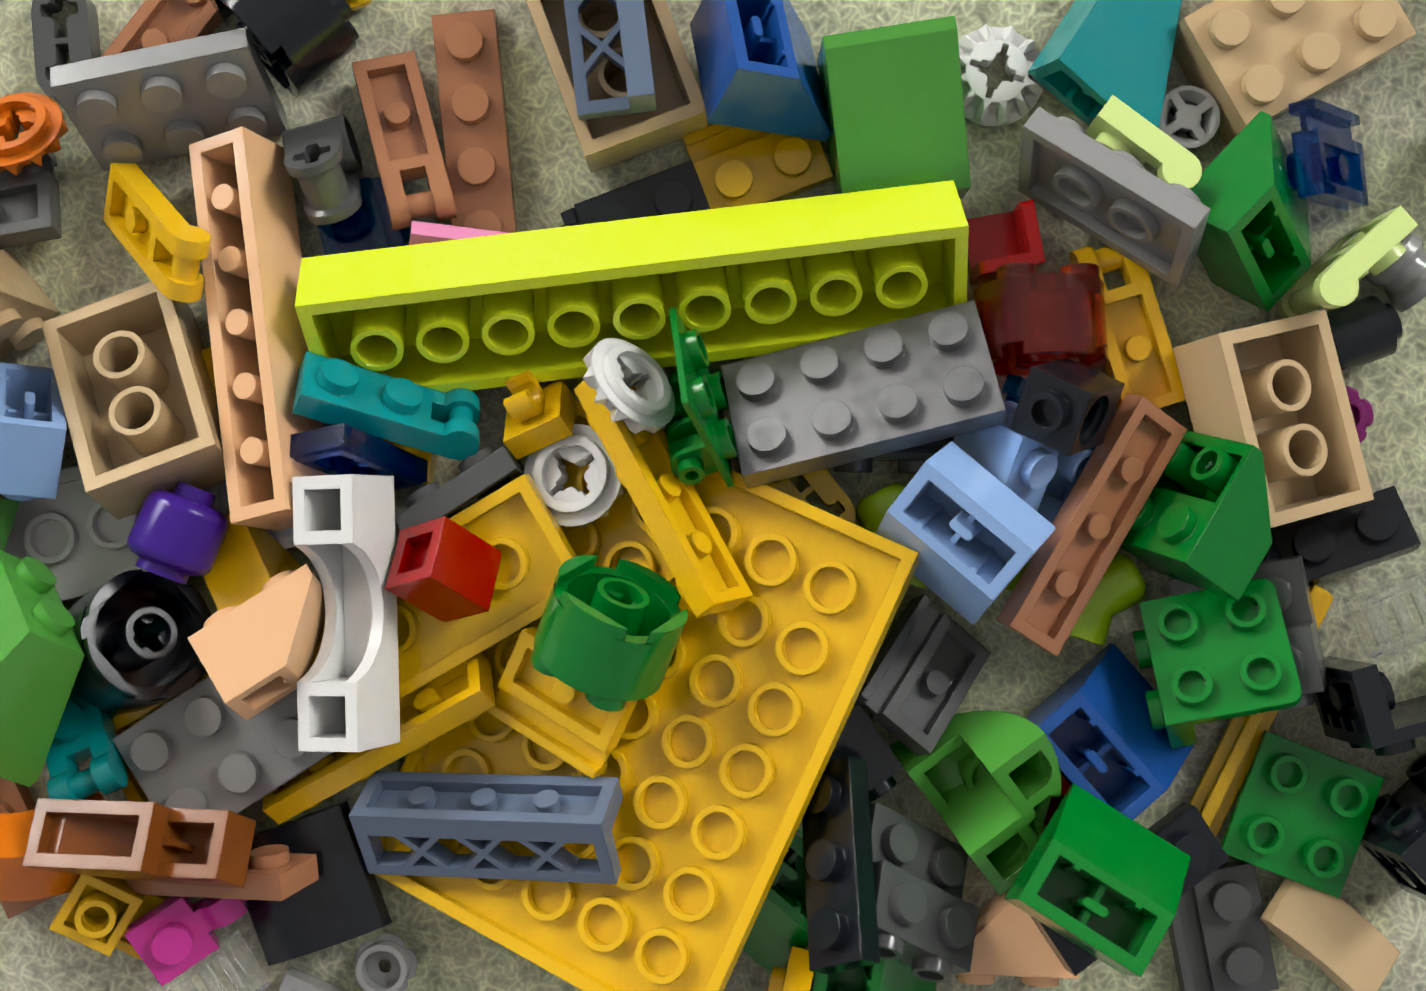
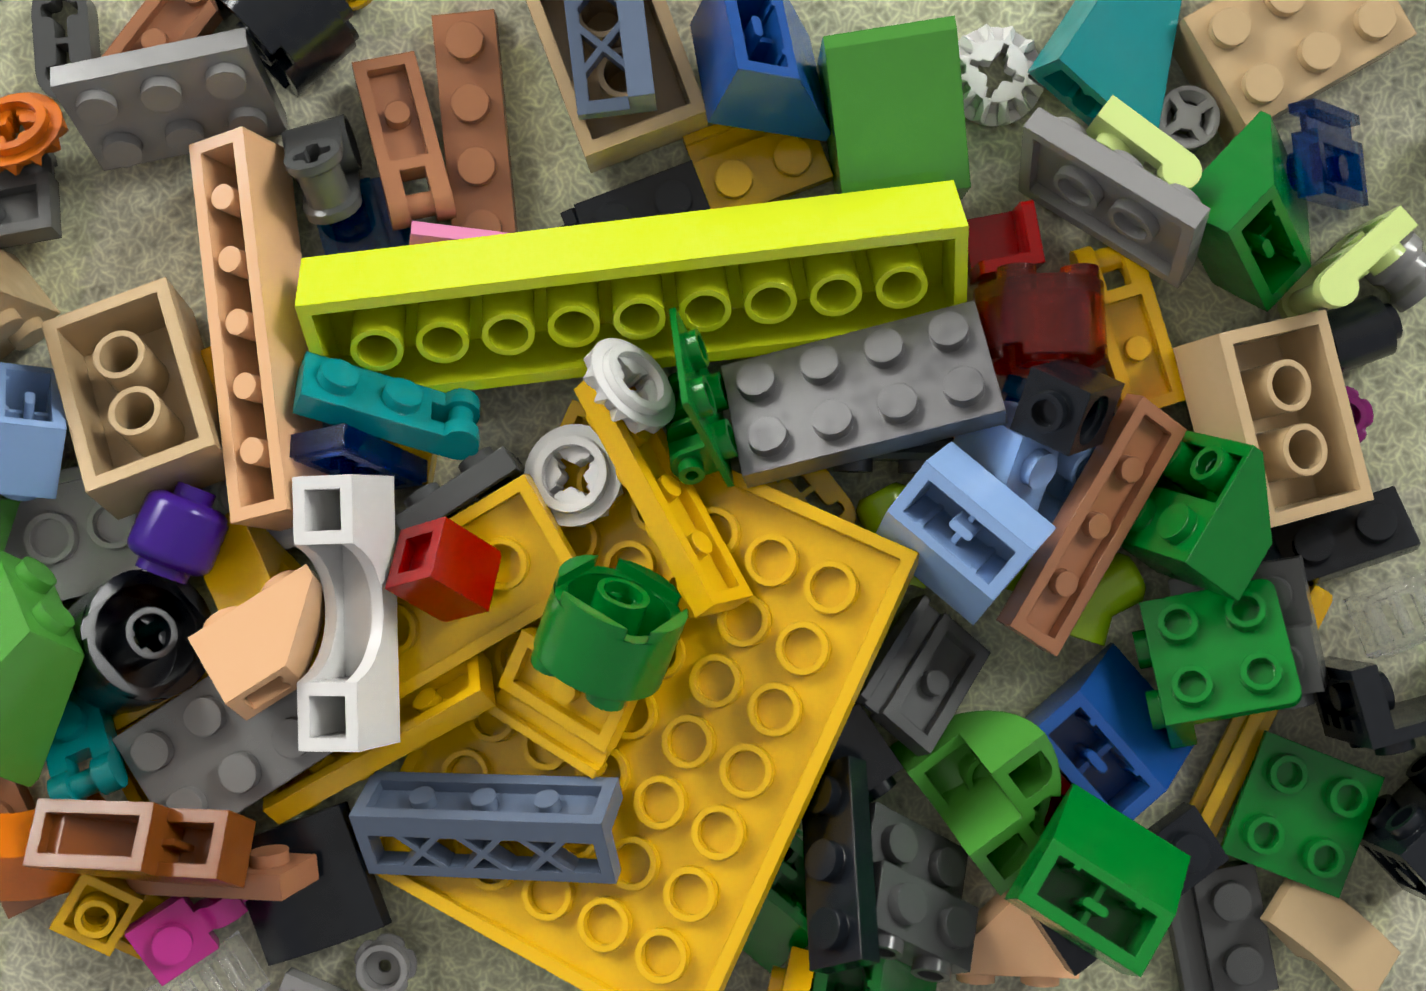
yellow plate [103,163,212,303] -> none
yellow tile [503,370,575,460] -> none

